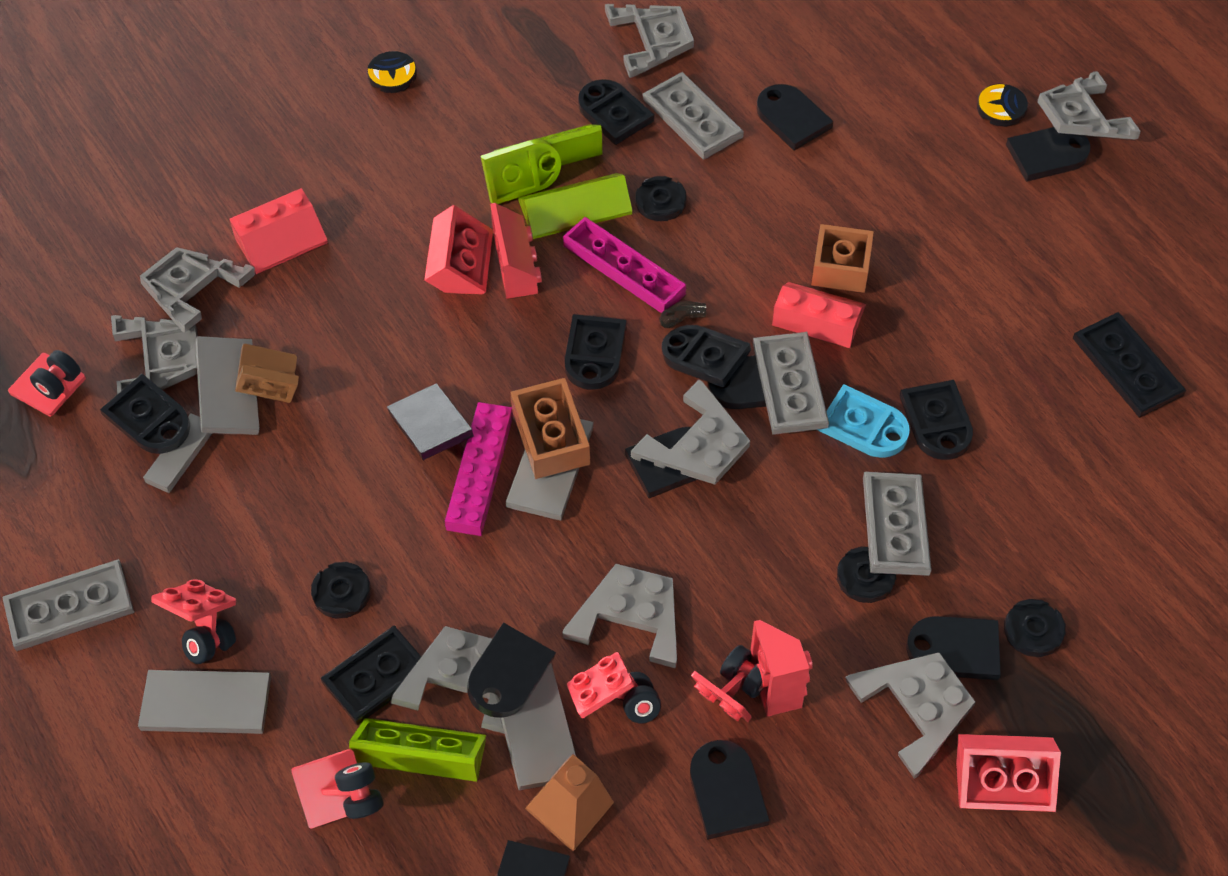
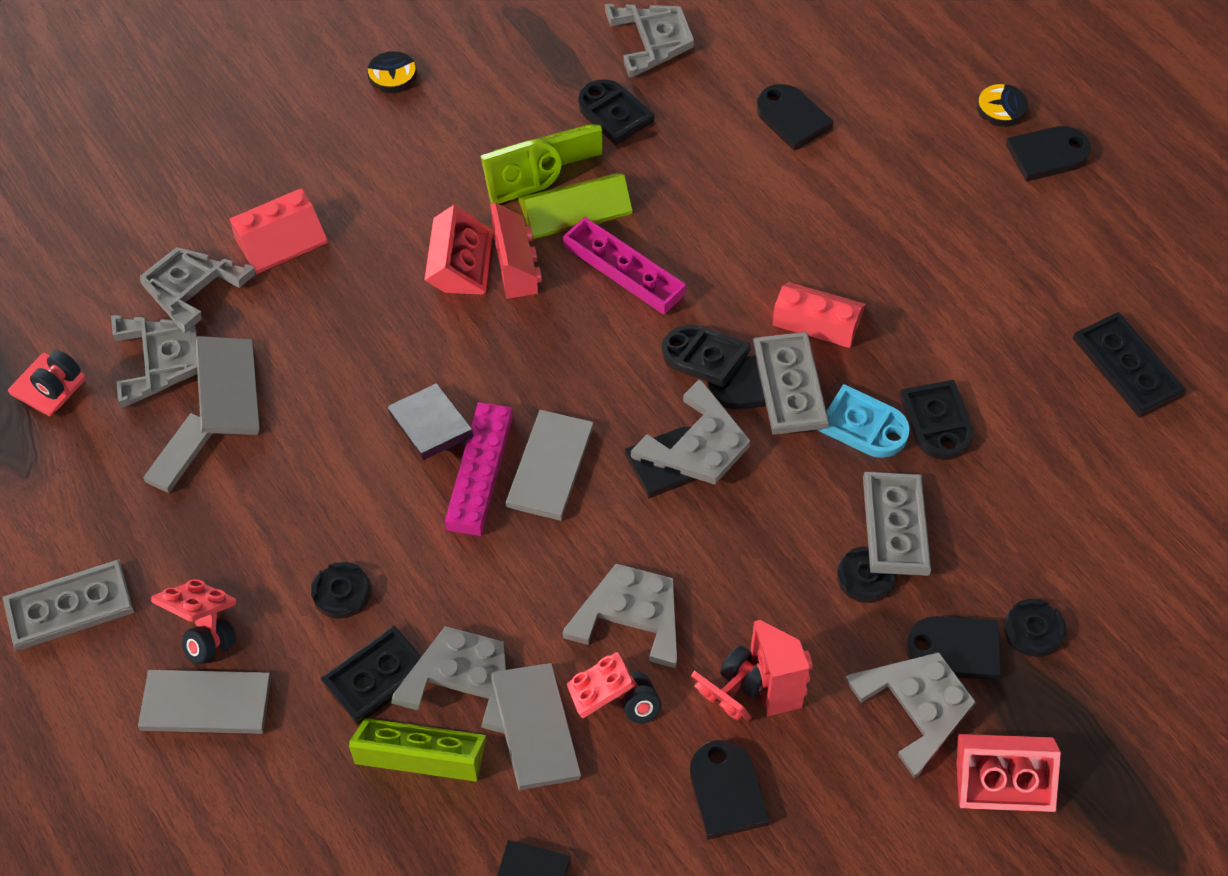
black tile [100,374,190,454] -> none
medium nougat bracket [235,344,299,403] -> none
coral plate [291,749,384,829] -> none
black tile [467,622,556,718] -> none
nougat brick [510,378,590,479] -> none
nougat slope [525,754,614,851] -> none
black tile [565,314,627,390] -> none
black tile [636,176,686,221] -> none
light grey tile [643,72,744,160] -> none
clear smoke arm [659,301,706,329] -> none
nougat brick [811,224,874,293] -> none
light grey wing [1038,71,1141,140] -> none

